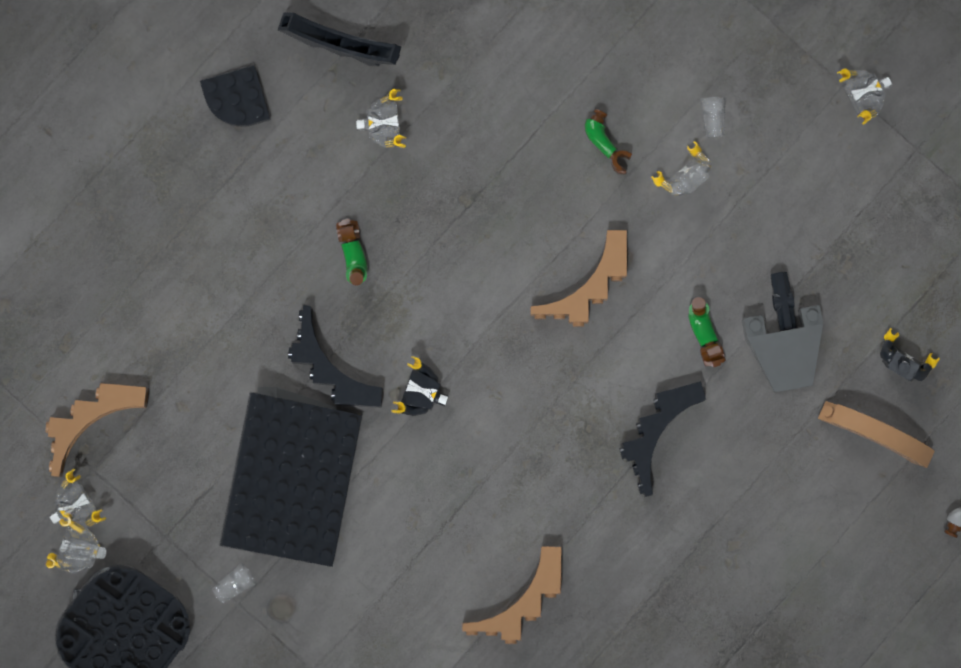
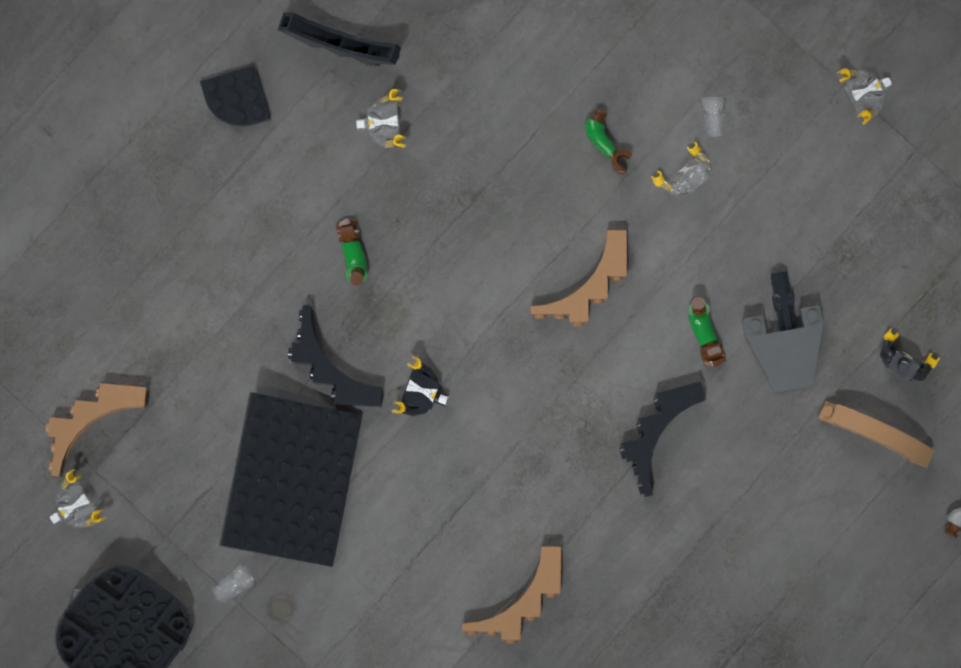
clear torso [46,512,106,574] -> none

